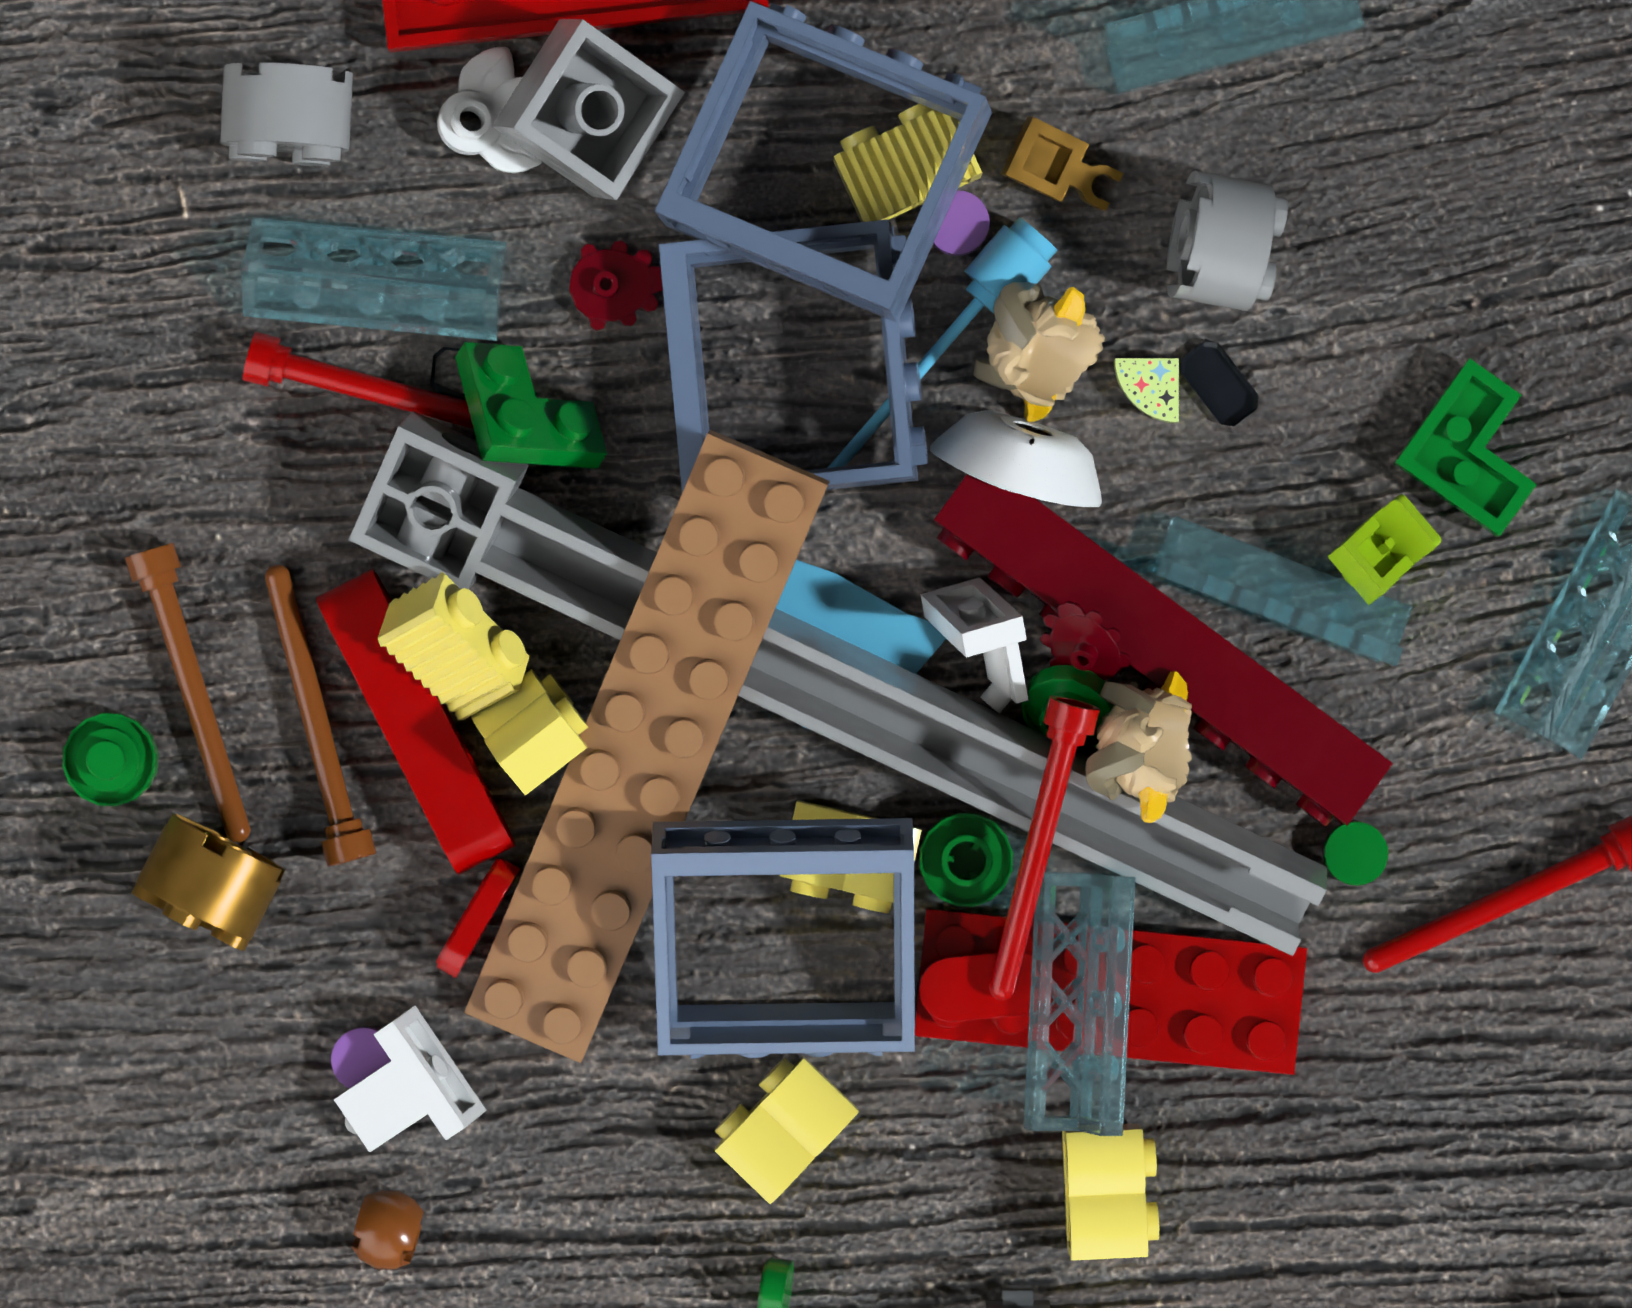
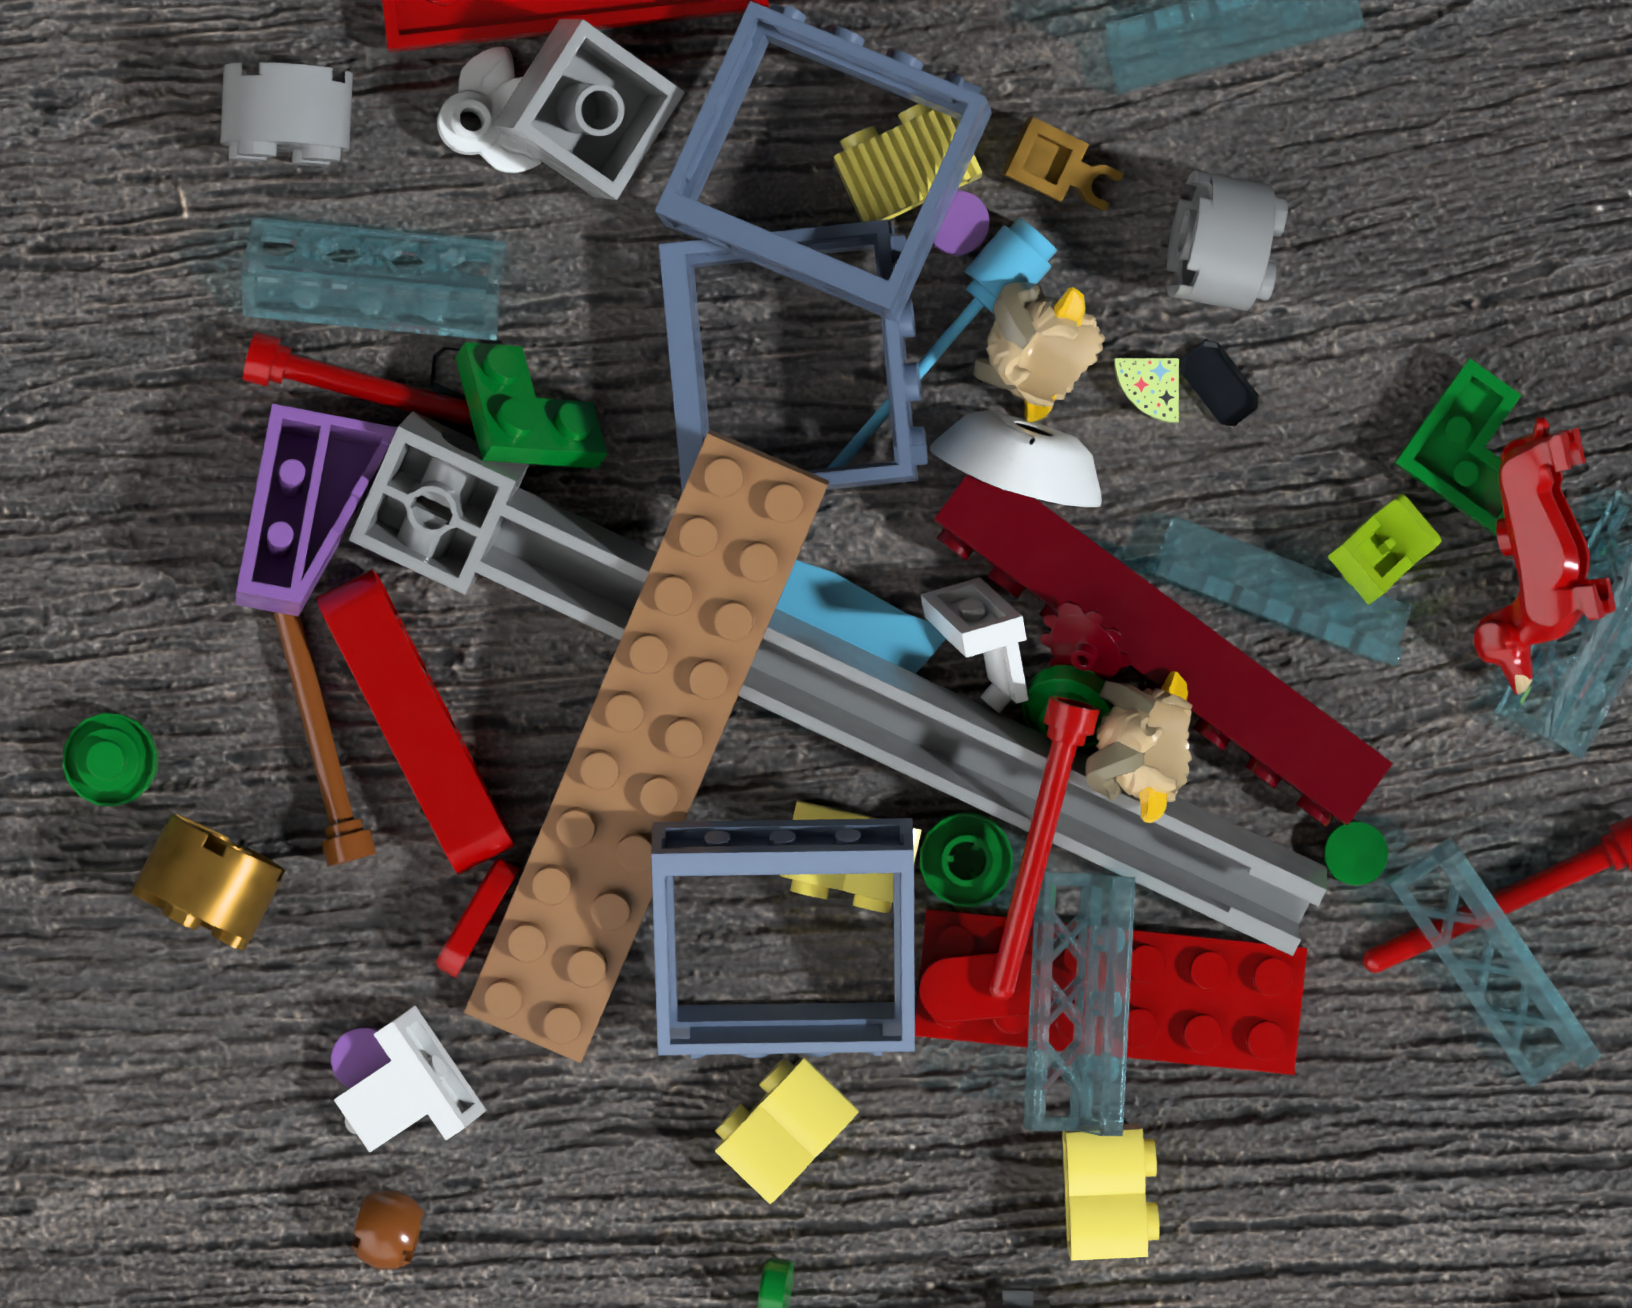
dark orange piece [125,543,251,842] -> none
light yellow brick [378,572,529,720] -> none
light yellow brick [471,669,588,796] -> none
dark red piece [569,240,663,331] -> none
none -> medium lavender wedge [235,404,397,616]
none -> clear light blue fence [1387,837,1602,1088]
none -> red animal [1473,417,1616,695]

